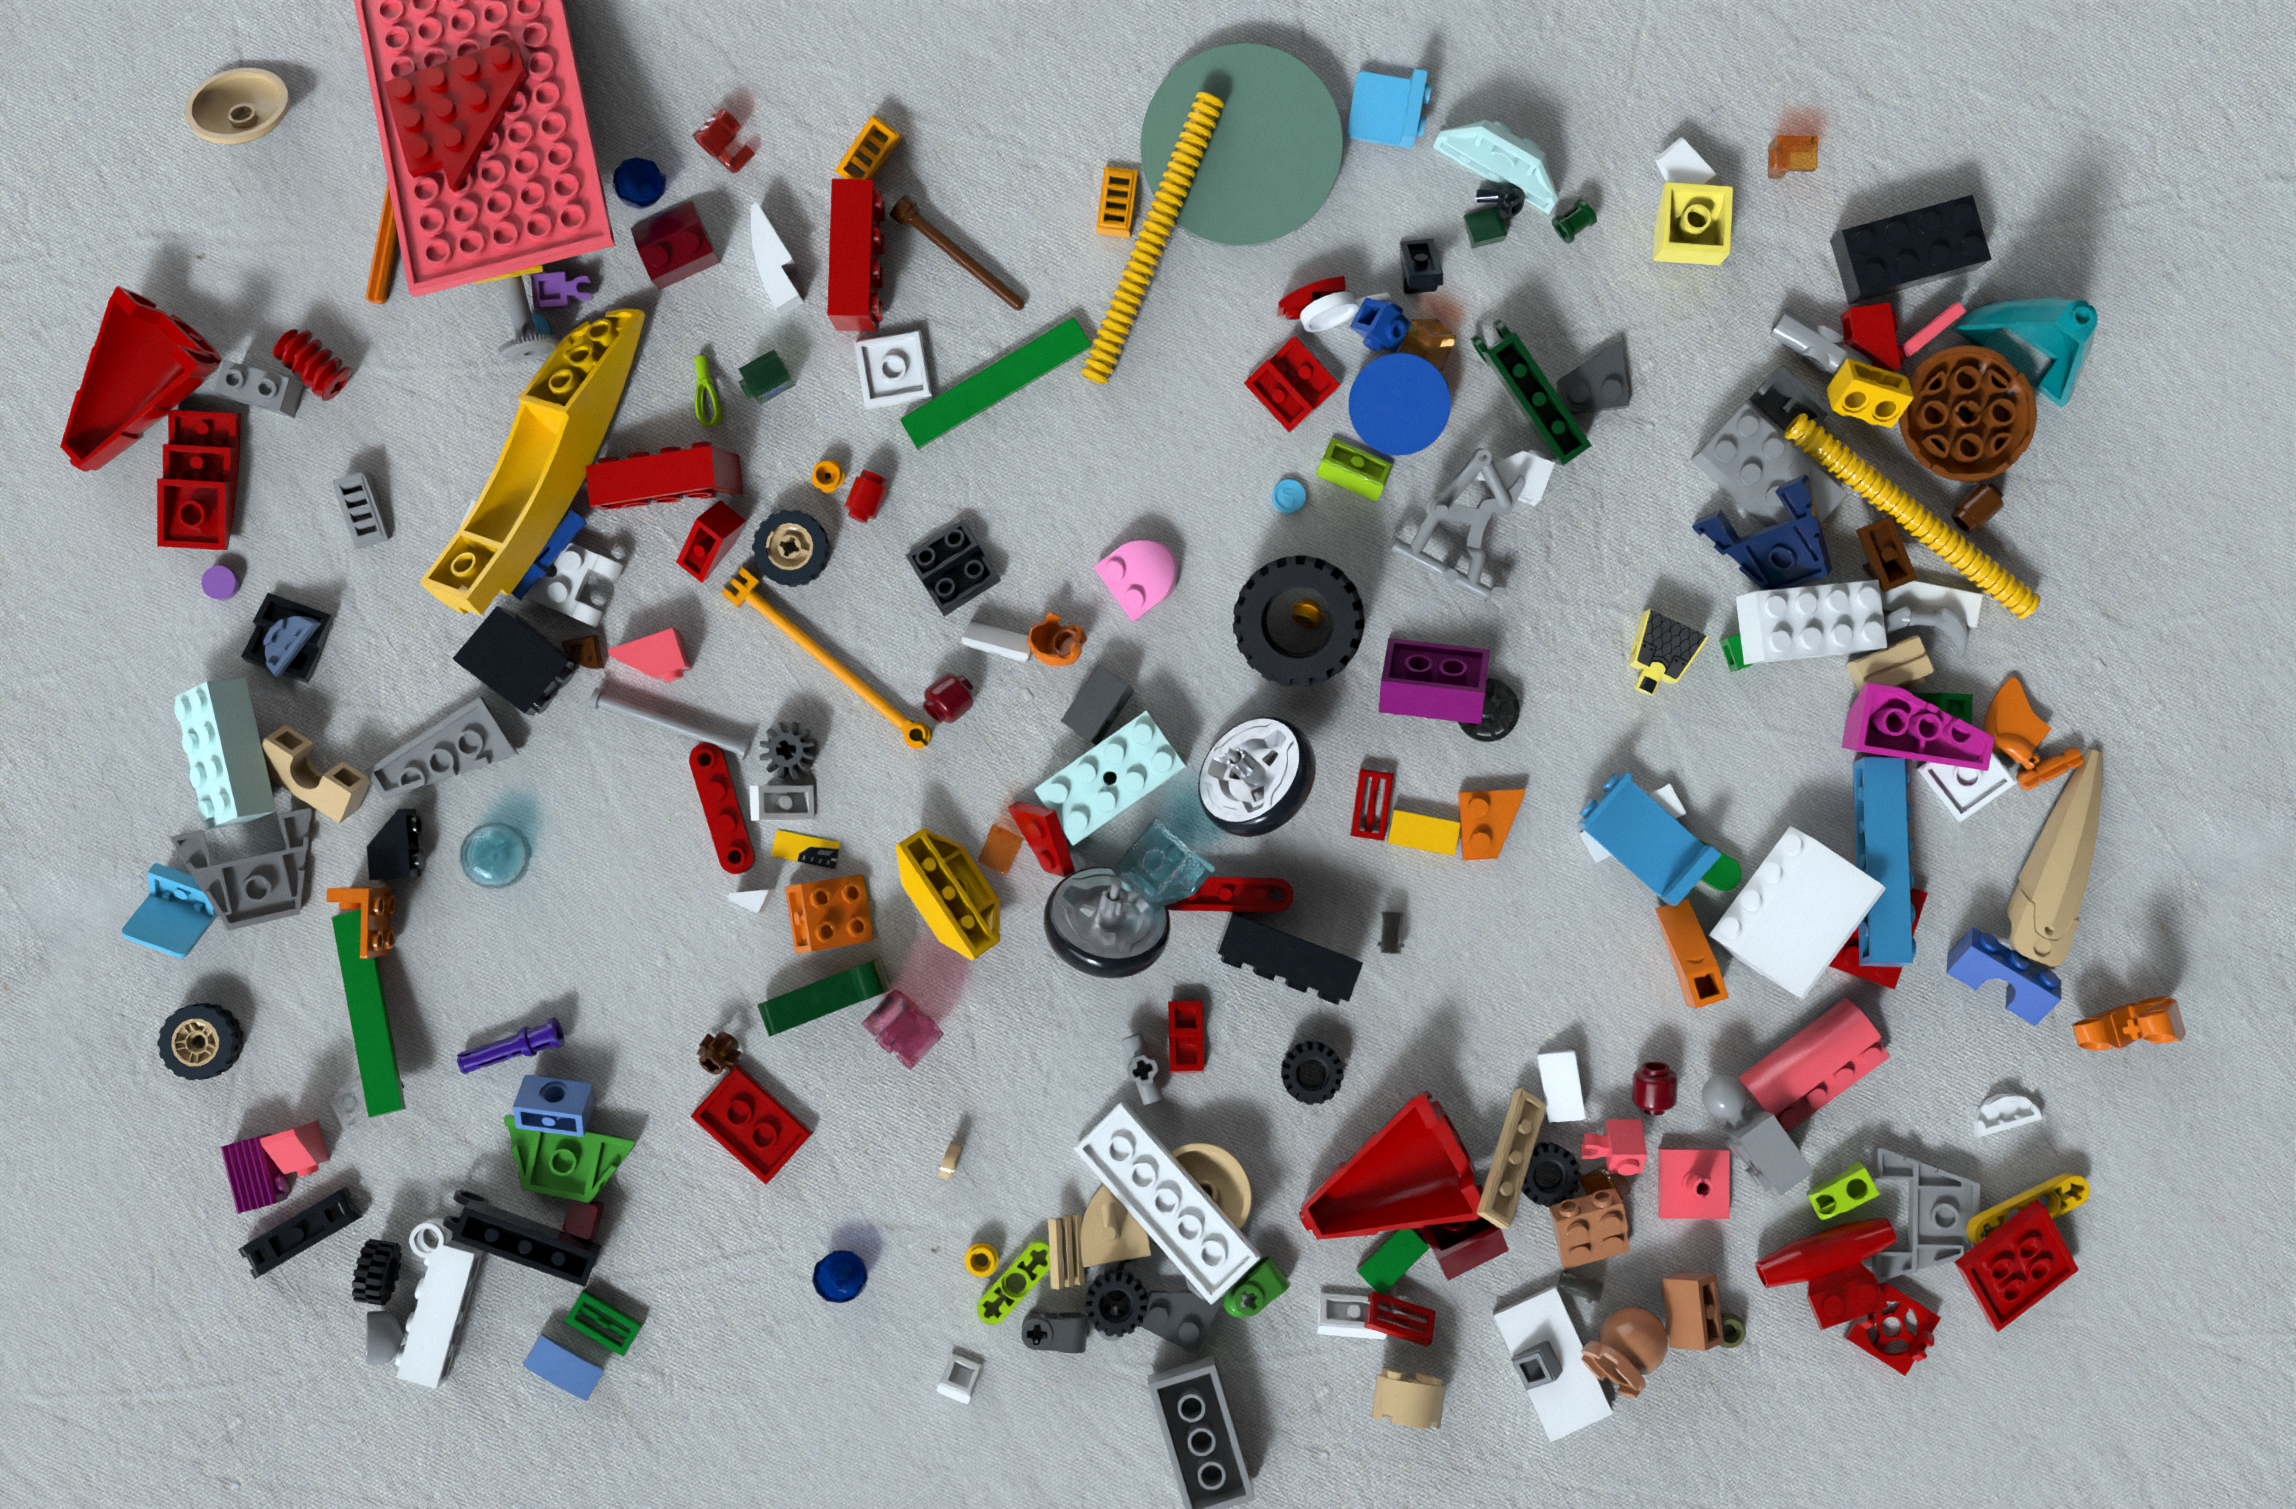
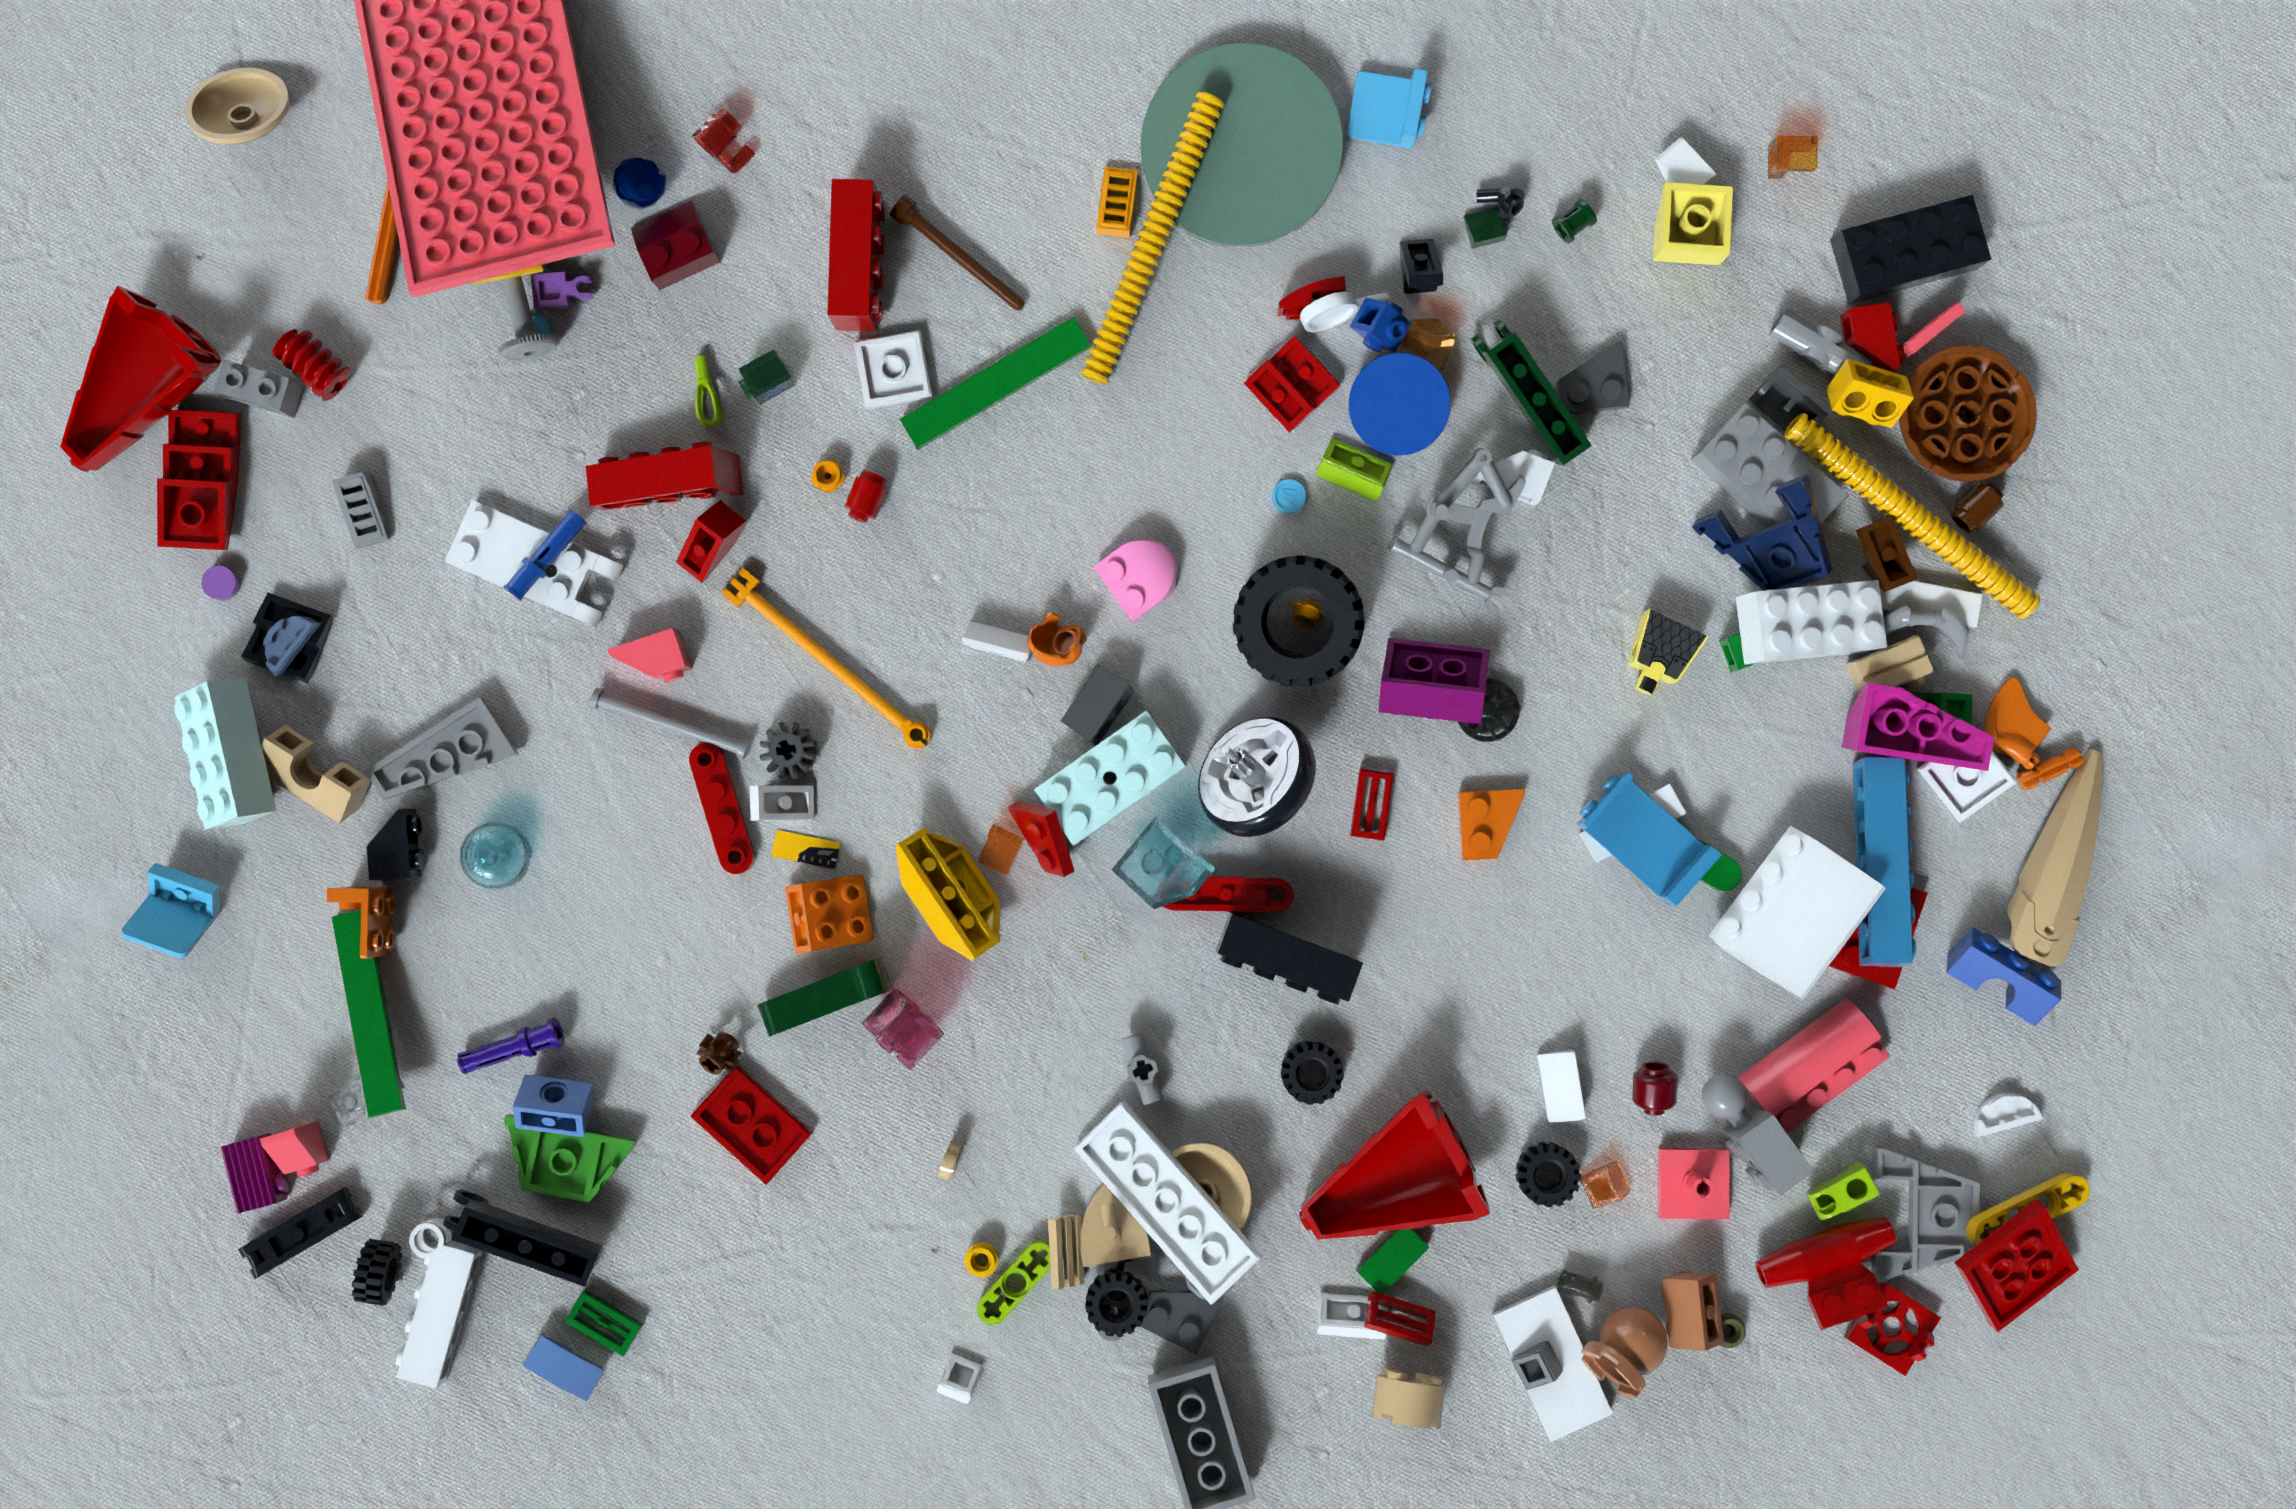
black wheel [157,1003,243,1080] -> none
light grey wing [170,807,312,931] -> none
light grey hair [365,1311,403,1364] -> none
red wing [384,39,527,192] -> none
yellow slope [419,309,645,616] -> none
black slope [452,606,577,716] -> none
reddish brown tile [562,635,604,670] -> none
dark red slope [562,1199,604,1241] -> none
white slope [727,889,774,913] -> none
white slope [751,202,804,316] -> none
black wheel [752,510,830,587] -> none
clear blue hair [812,1250,869,1303] -> none
light orange slope [835,115,904,180] -> none
black slope [905,520,1001,617] -> none
dark red head [923,673,974,724] -> none
dark grey piece [1021,1312,1088,1353] -> none
flat silver wheel [1043,867,1171,978] -> none
red slope [1168,1001,1204,1074] -> none
bright green piece [1223,1256,1291,1318] -> none
clear smoke pin [1377,912,1405,954] -> none
yellow tile [1387,810,1461,856] -> none
dark red slope [1421,1217,1509,1281] -> none
light aqua wedge [1433,120,1558,214] -> none
tan tile [1476,1088,1547,1229] -> none
nougat plate [1549,1188,1630,1270] -> none
coral brick [1580,1119,1647,1176] -> none
orange slope [1655,898,1729,1009] -> none
teal cone [1952,297,2098,407] -> none
orange connector [2072,996,2186,1051] -> none

